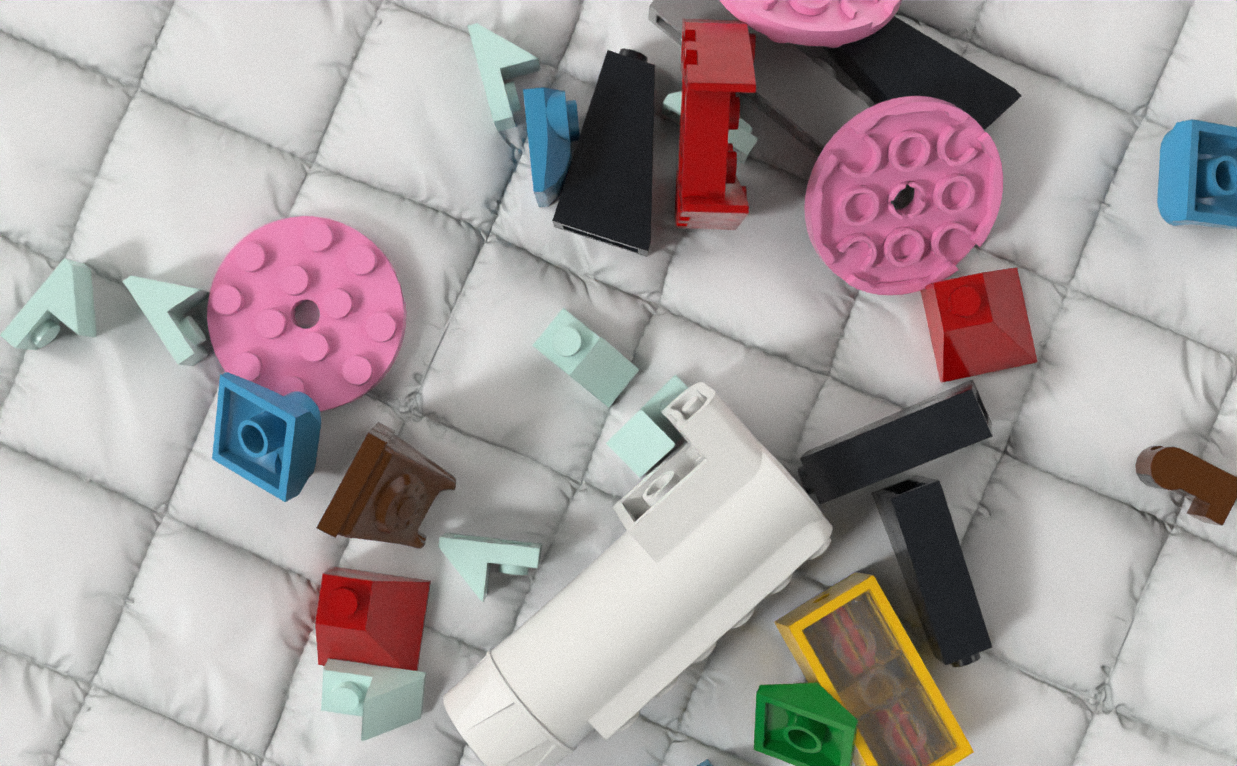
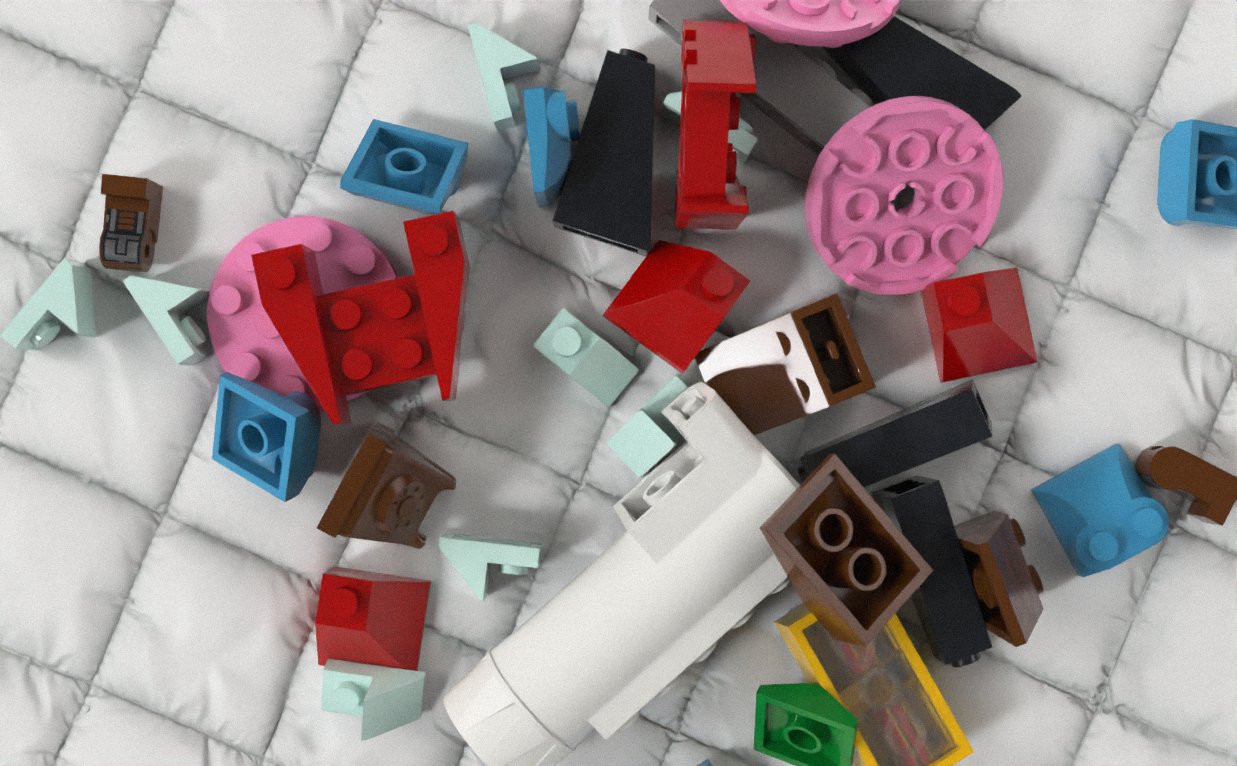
none -> reddish brown leg [99,174,163,272]
none -> red wedge [251,211,470,425]
none -> dark azure slope [340,119,469,215]
none -> red slope [603,240,750,374]
none -> reddish brown slope [694,294,876,435]
none -> reddish brown slope [760,454,933,646]
none -> reddish brown slope [954,511,1044,647]
none -> dark azure slope [1031,443,1170,577]

